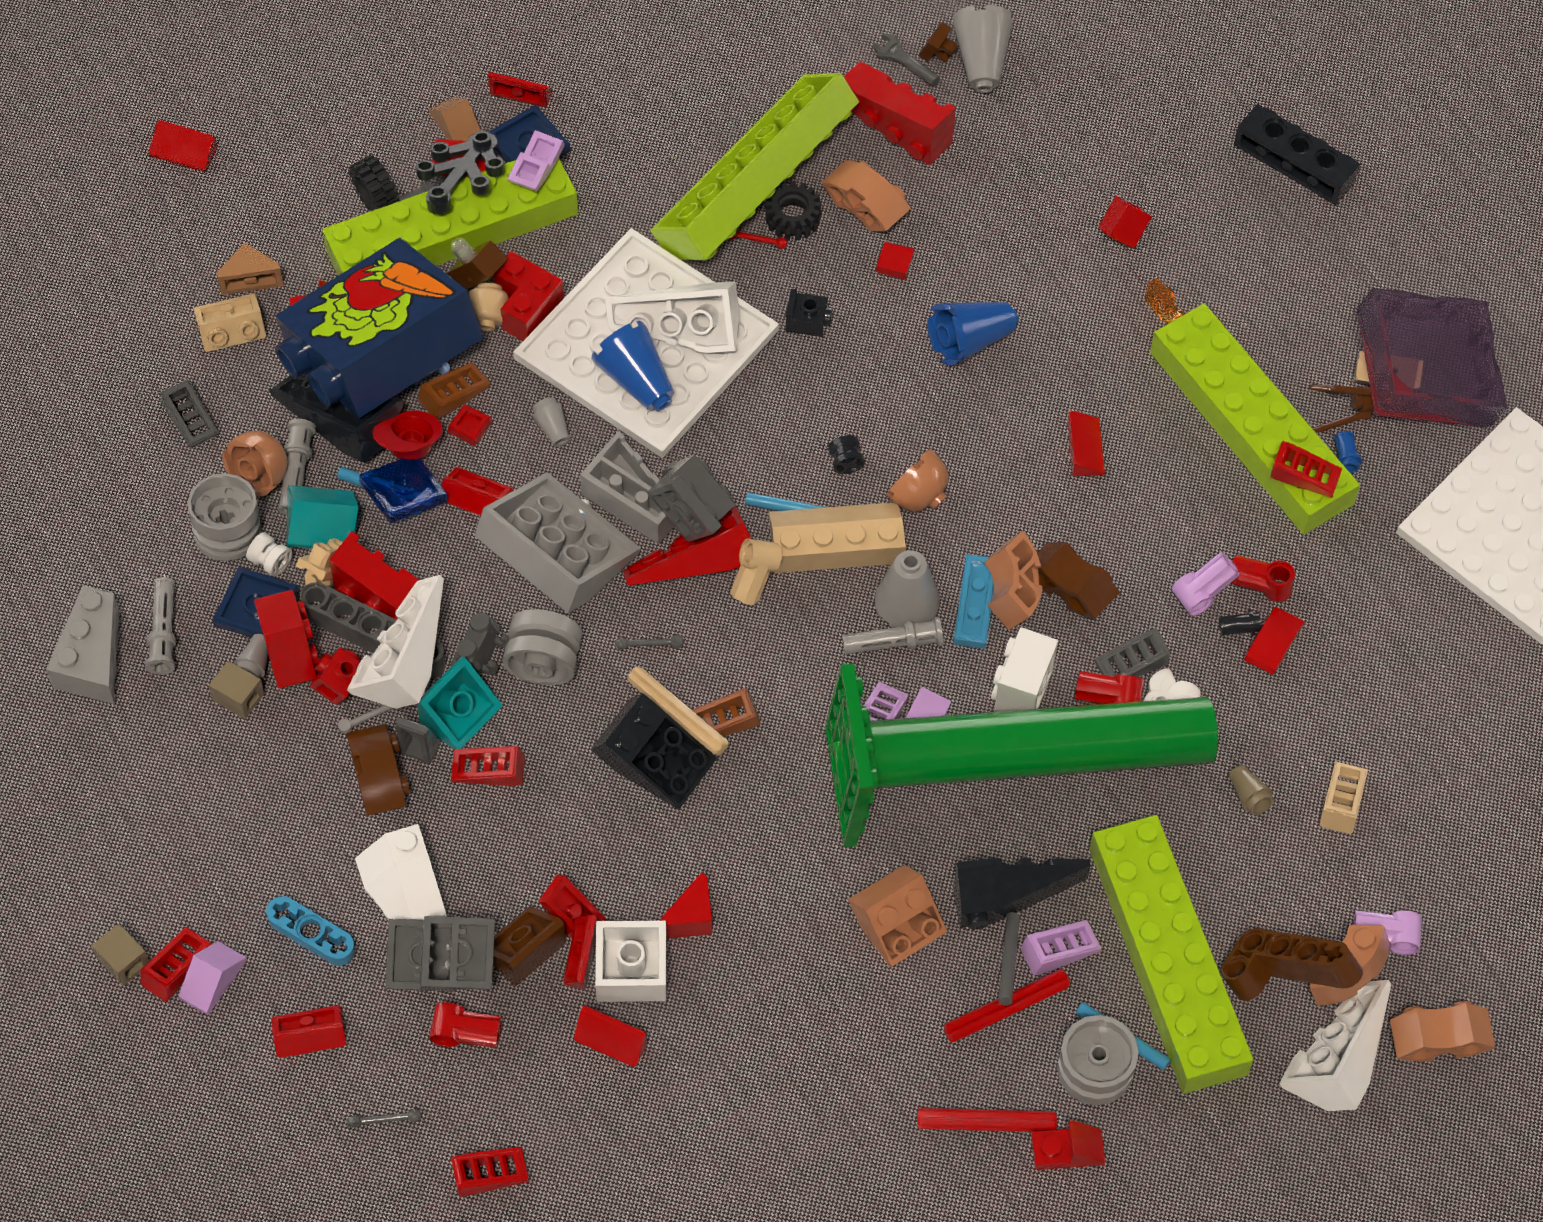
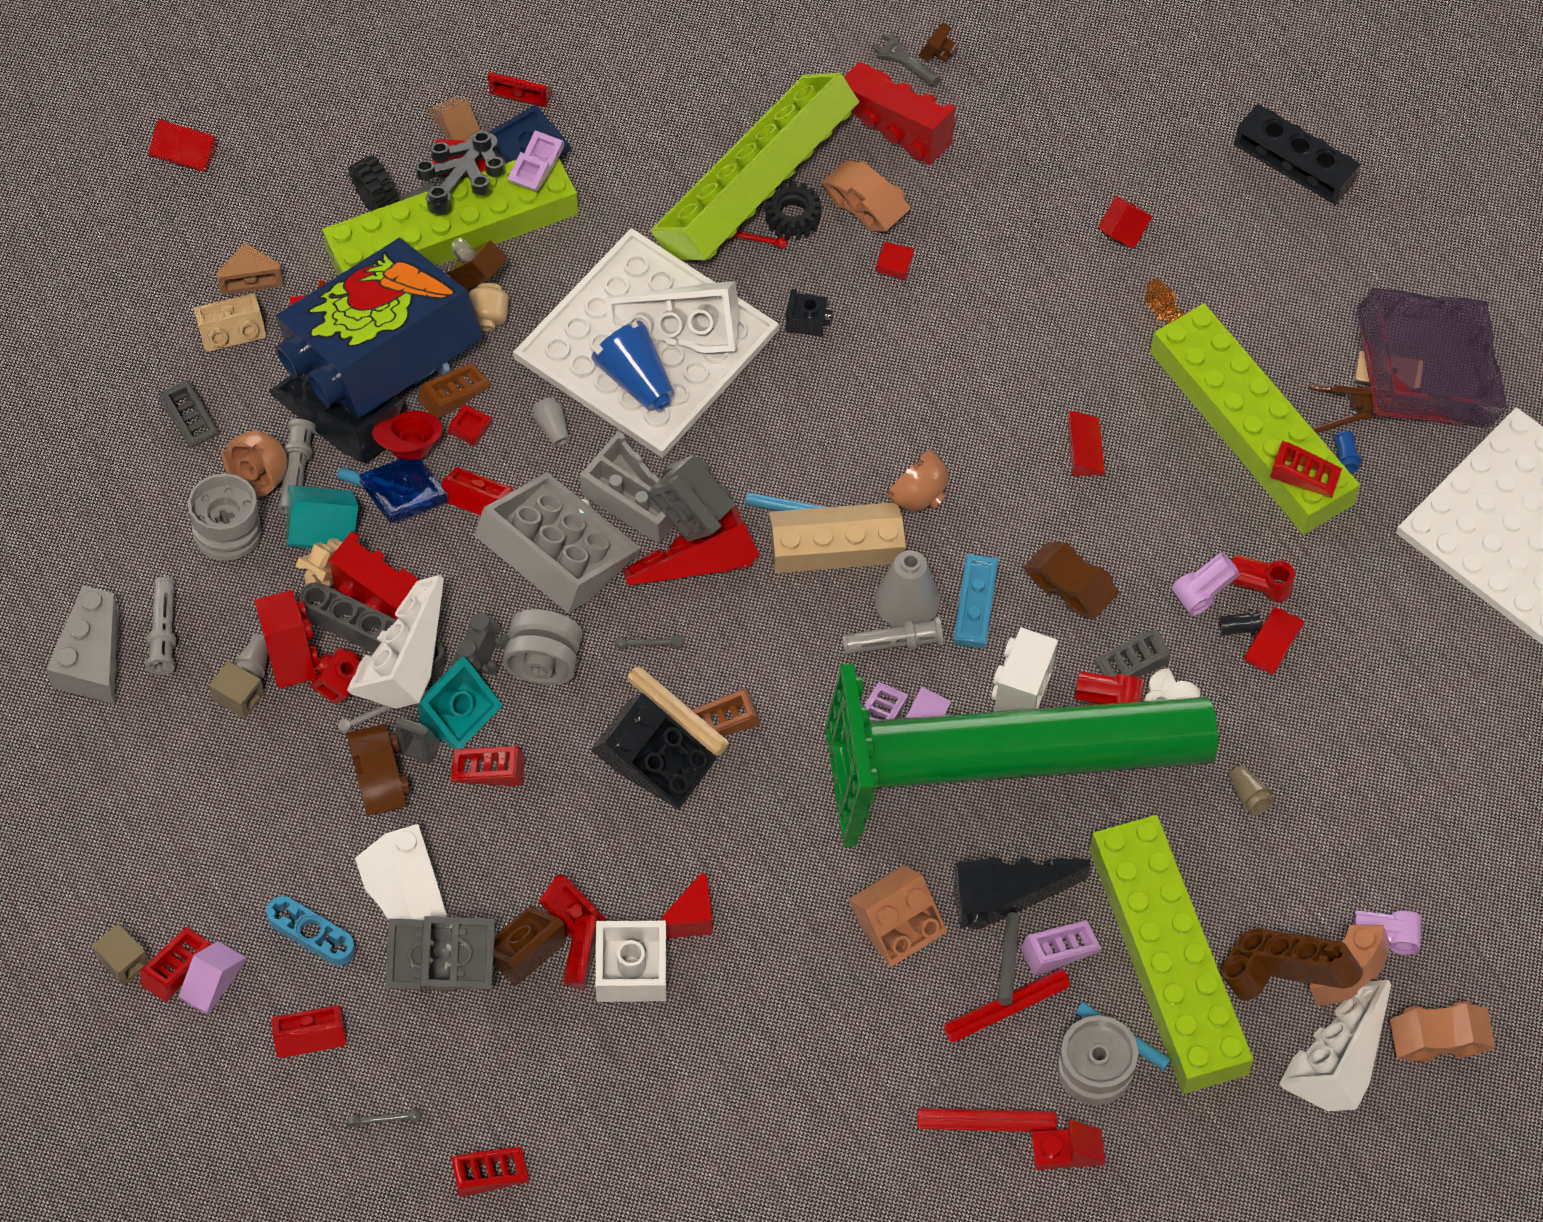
dark blue tile [212,566,300,638] -> none
white wheel [246,532,292,577] -> none
red piece [428,1002,502,1048] -> none
red brick [493,251,564,341] -> none
red slope [574,1006,647,1067] -> none
tan piece [730,539,782,605] -> none
black wheel [828,435,865,474] -> none
blue cone [927,302,1018,366] -> none
light grey cone [953,5,1013,93] -> none
nougat brick [984,531,1042,630] -> none
tan slope [1320,761,1368,834] -> none

